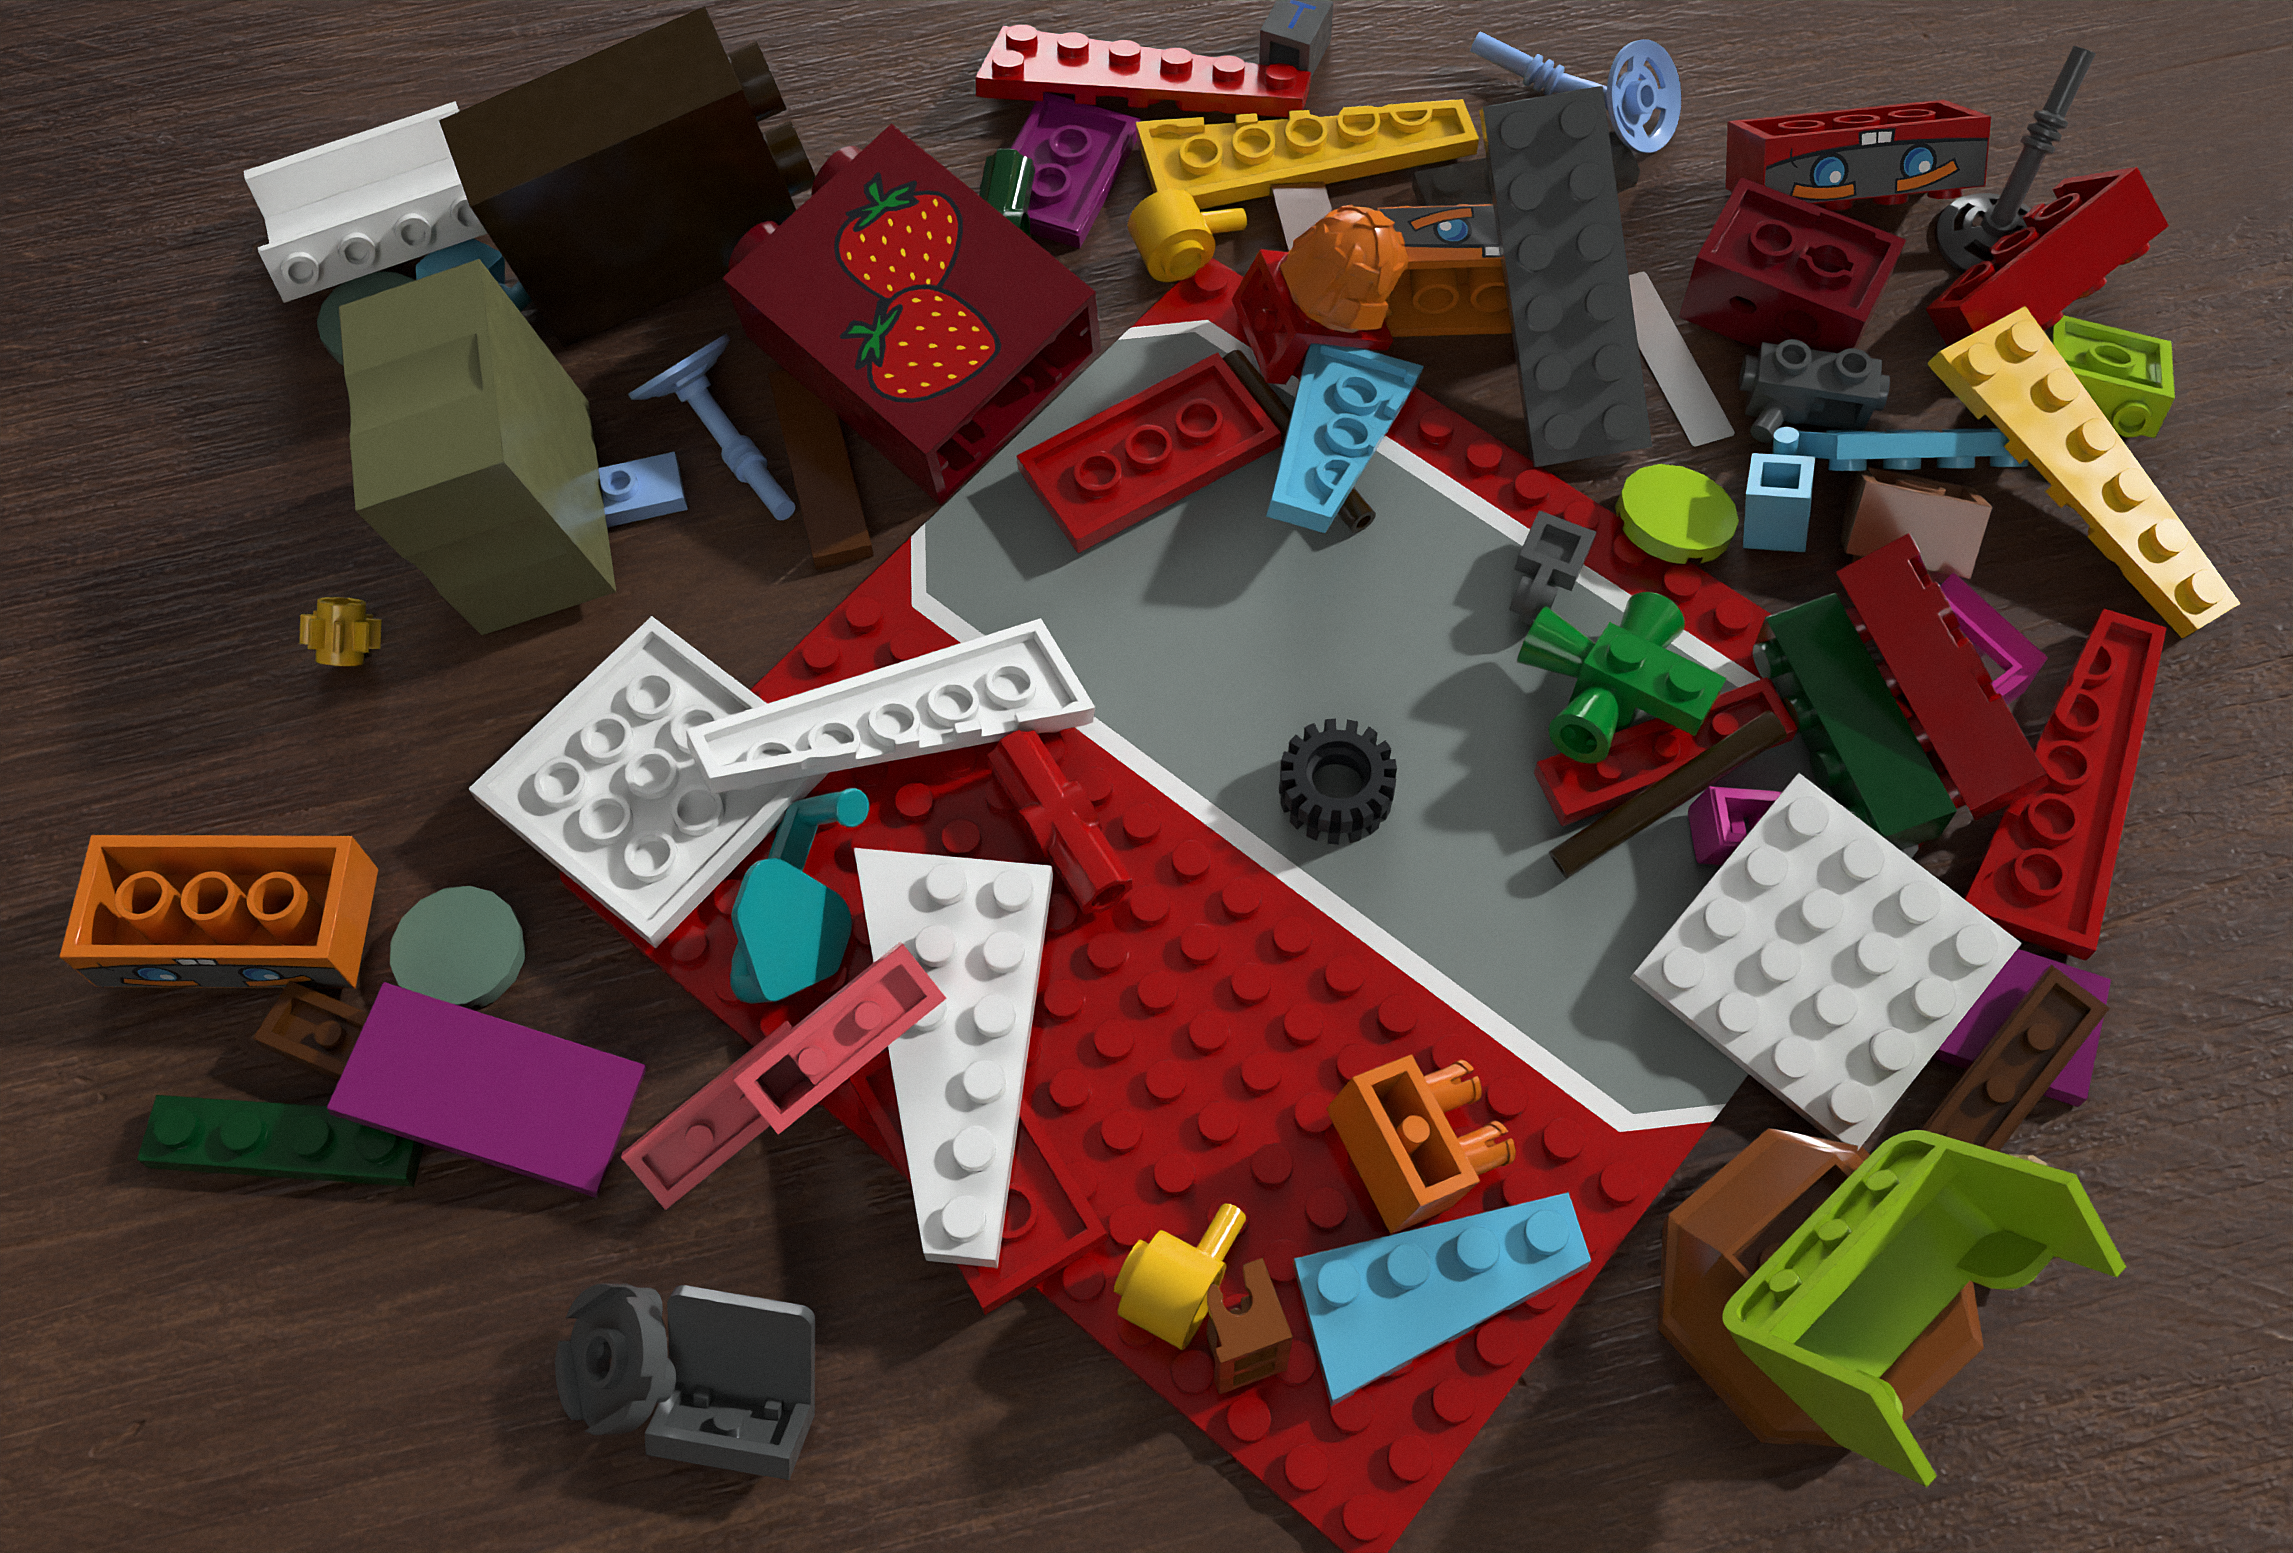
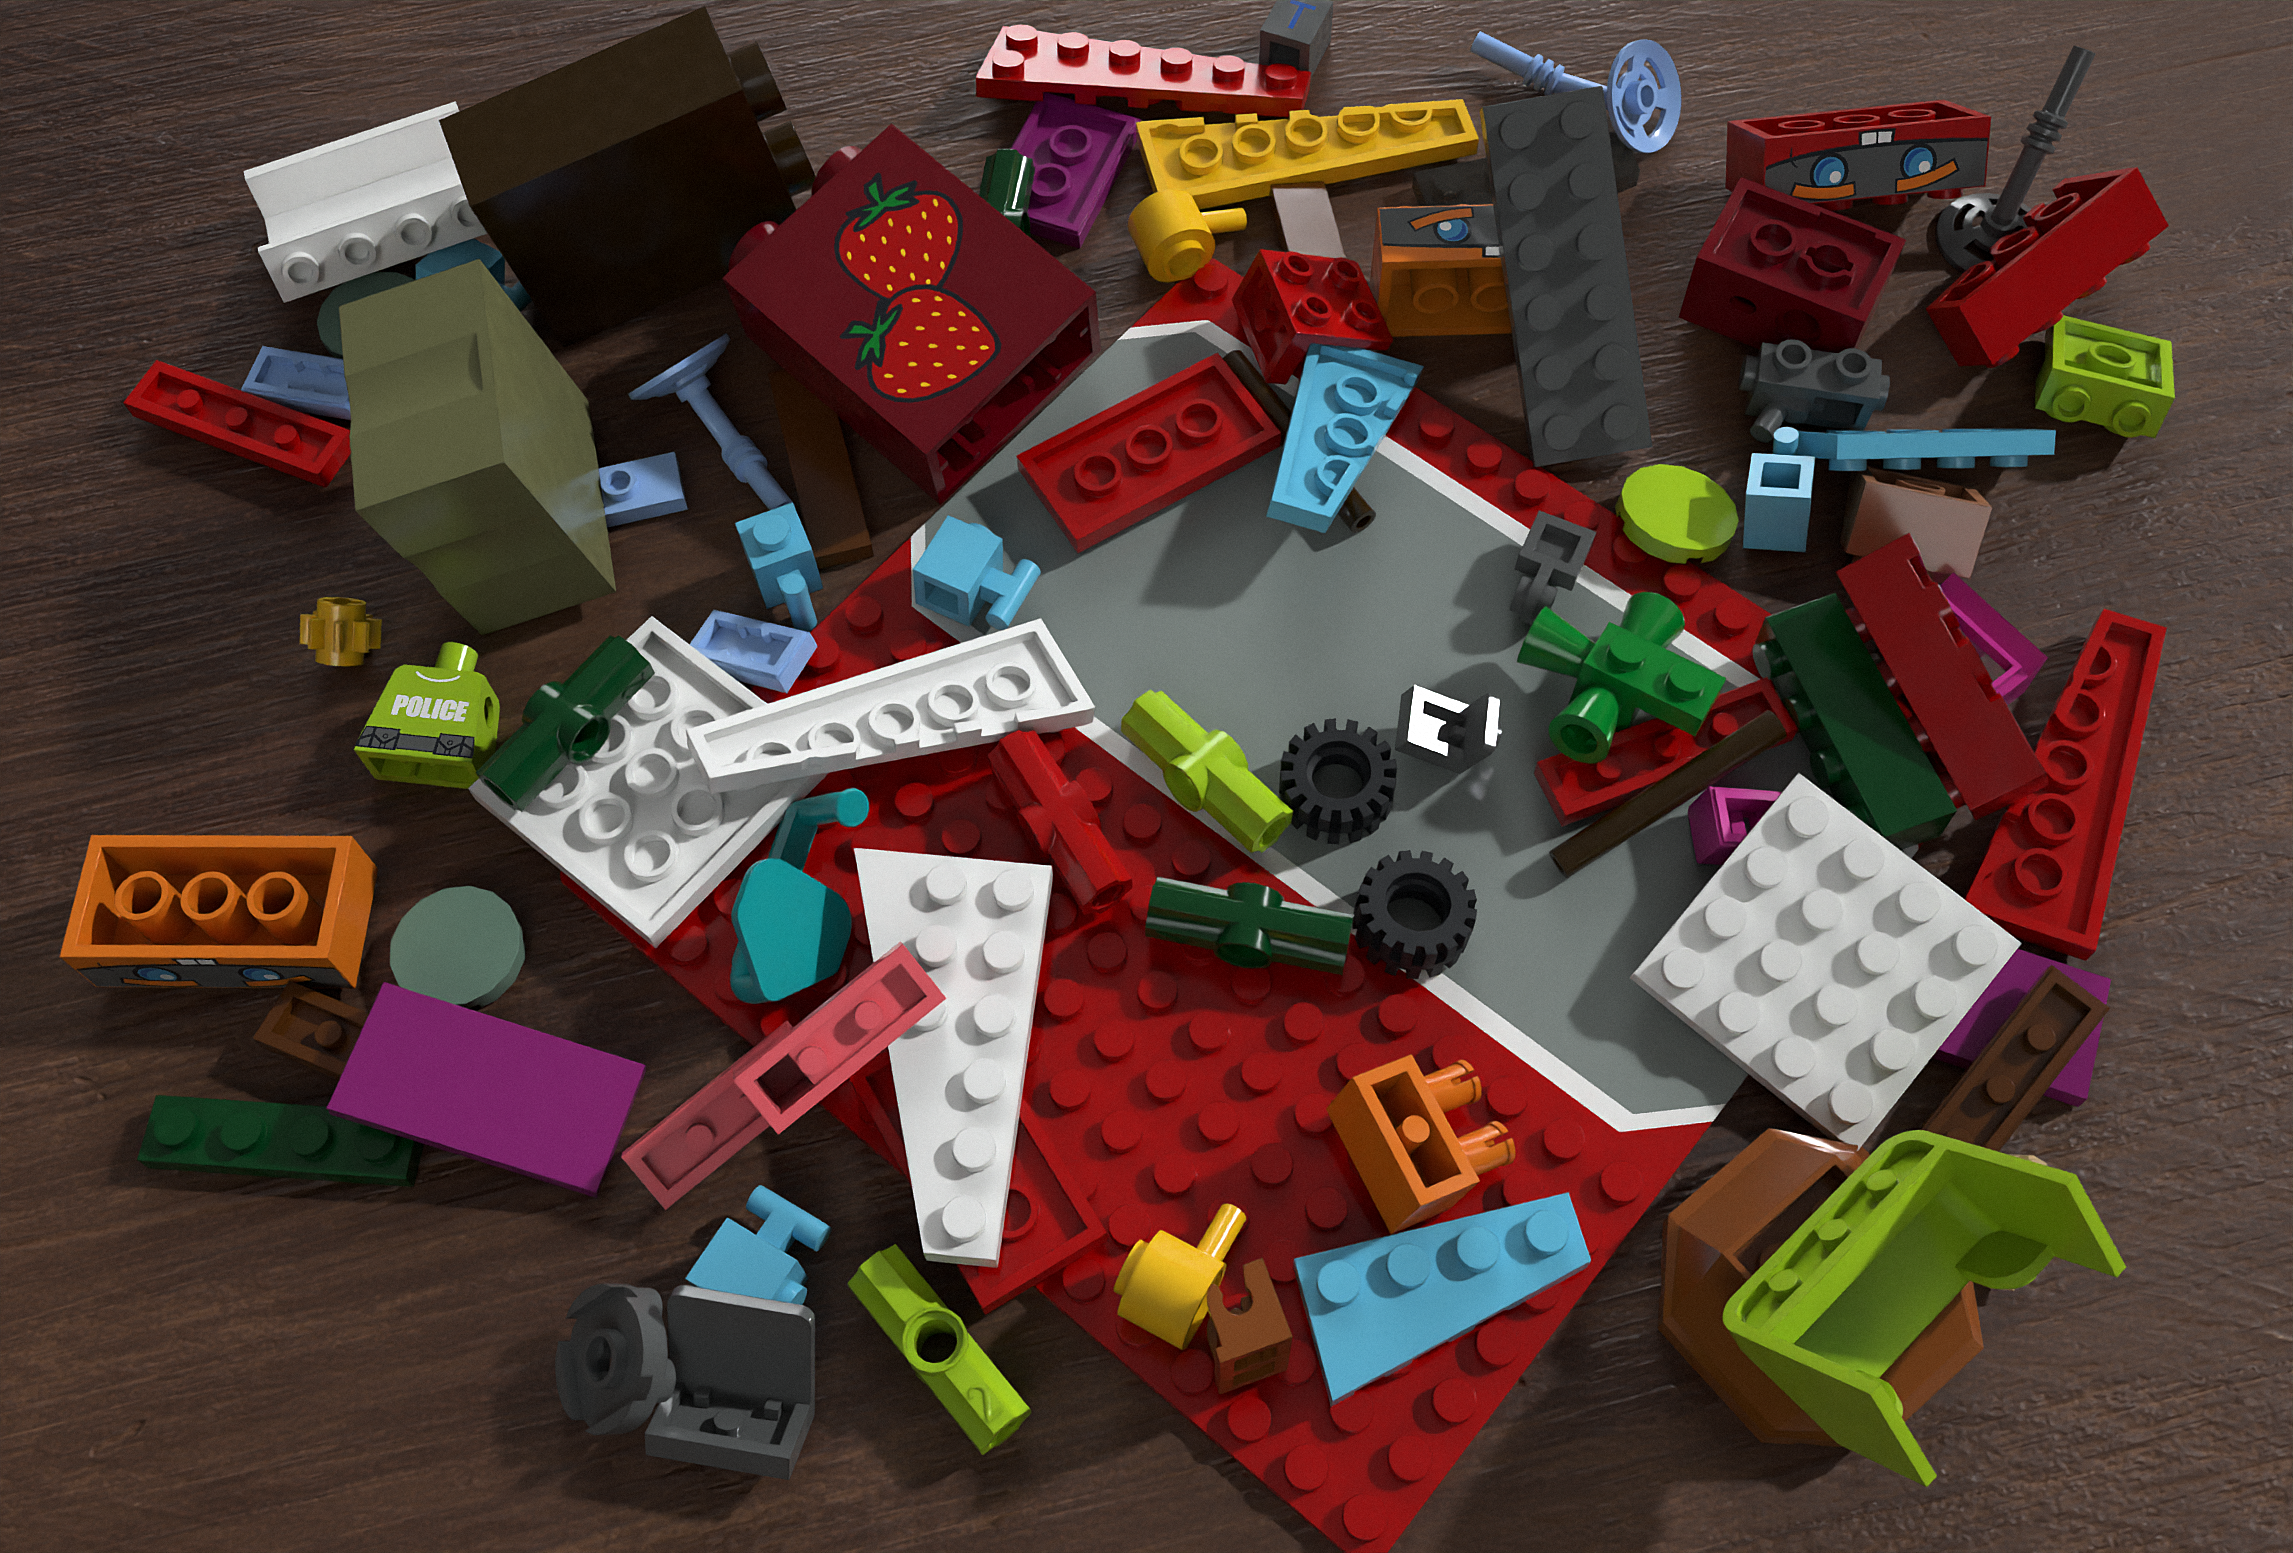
orange helmet [1280,204,1409,333] -> none
white sticker [1629,272,1735,446] -> none
yellow wing [1928,306,2240,639] -> none
none -> red plate [123,360,351,488]
none -> light blue plate [241,346,351,420]
none -> lime torso [354,642,500,789]
none -> dark green piece [476,635,655,812]
none -> medium azure brick [685,1185,831,1305]
none -> light blue plate [689,610,818,693]
none -> medium azure brick [735,502,824,632]
none -> lime piece [847,1244,1031,1455]
none -> medium azure brick [913,515,1041,630]
none -> lime piece [1121,689,1293,854]
none -> dark green piece [1145,877,1354,975]
none -> black tyre [1352,850,1477,979]
none -> dark grey bracket [1395,685,1502,774]

